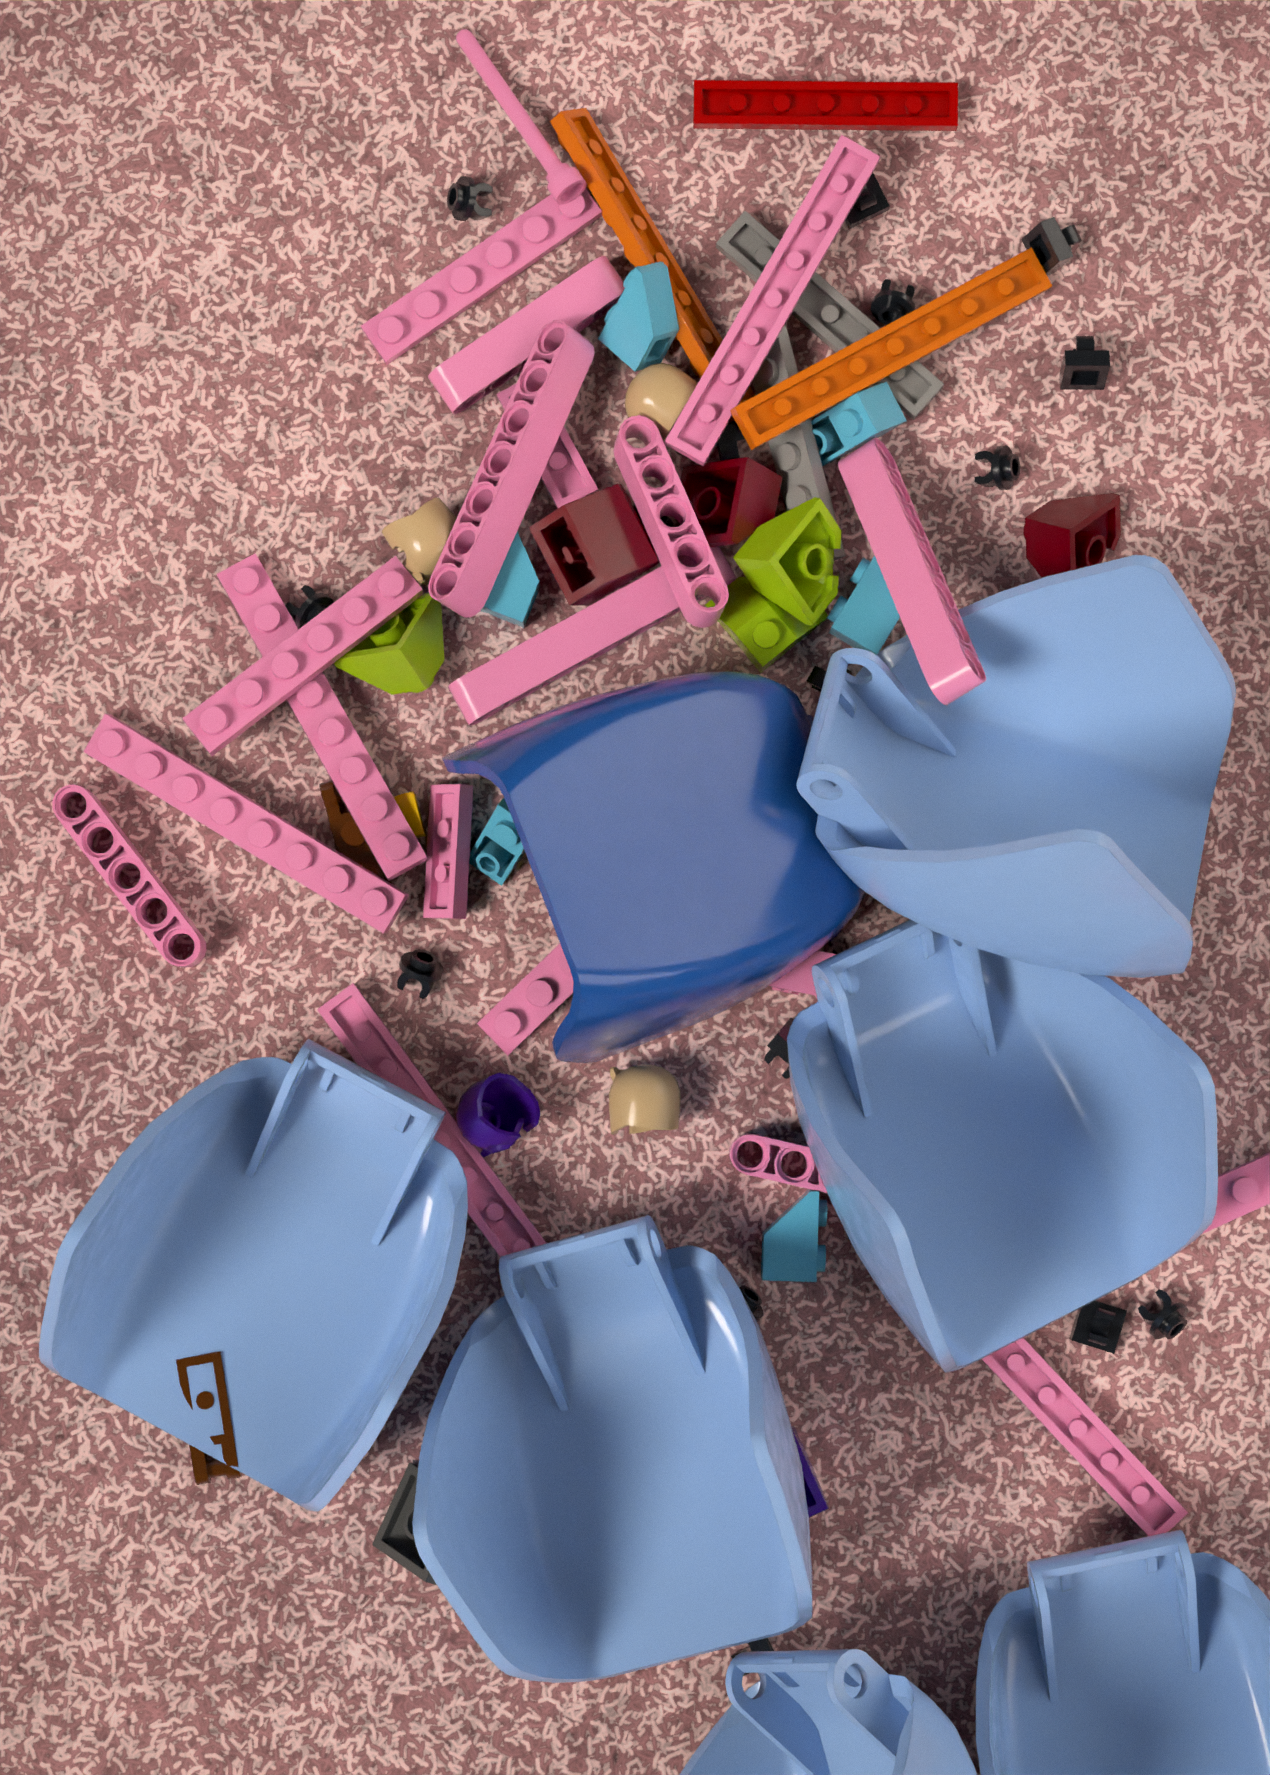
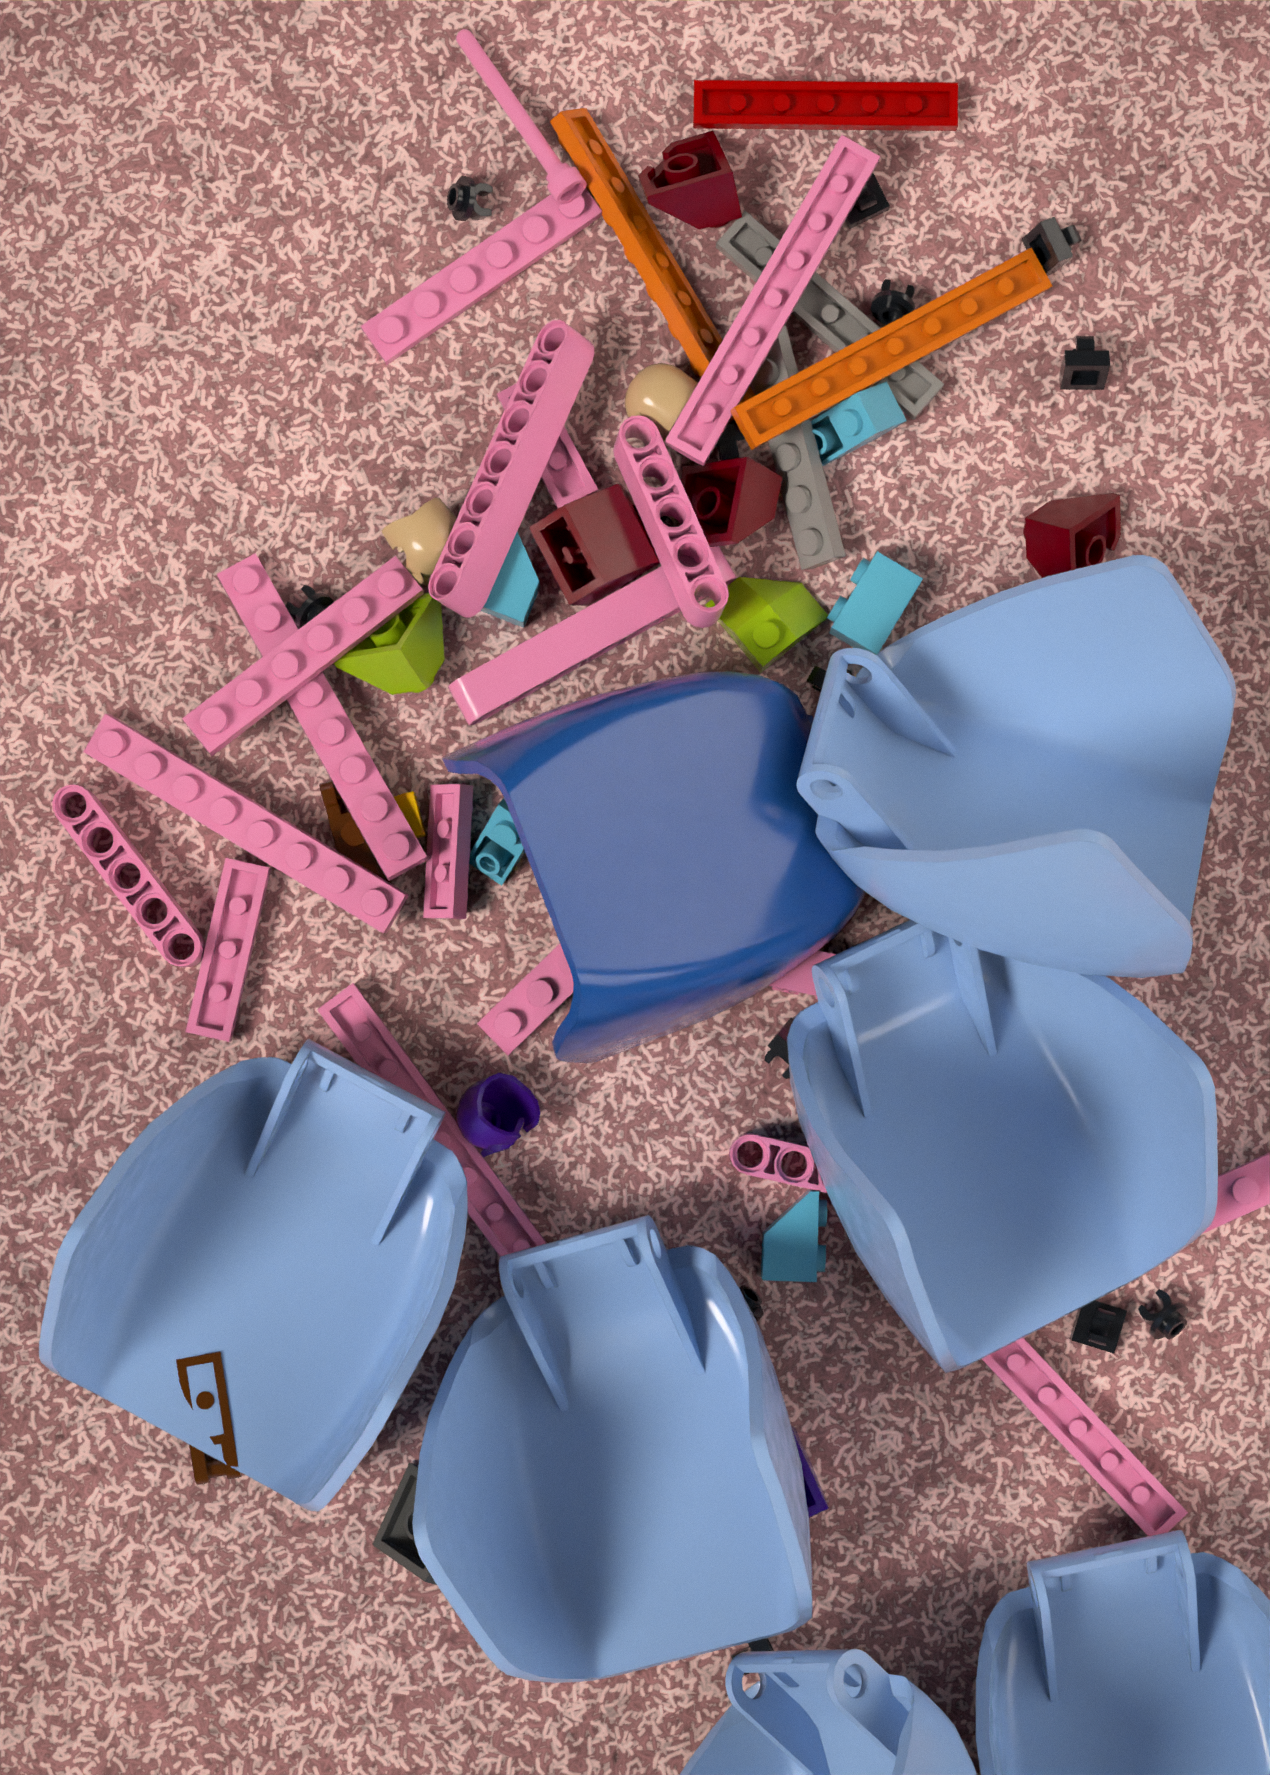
black plate [397,949,444,999] -> none
bright pink beam [428,256,624,414] -> none
medium azure slope [598,261,679,372] -> none
tan helmet [609,1064,681,1135] -> none
lime slope [733,497,842,626] -> none
bright pink beam [838,437,986,706] -> none
black plate [974,445,1020,490] -> none
none -> bright pink plate [186,858,271,1042]
none -> dark red slope [638,130,742,230]

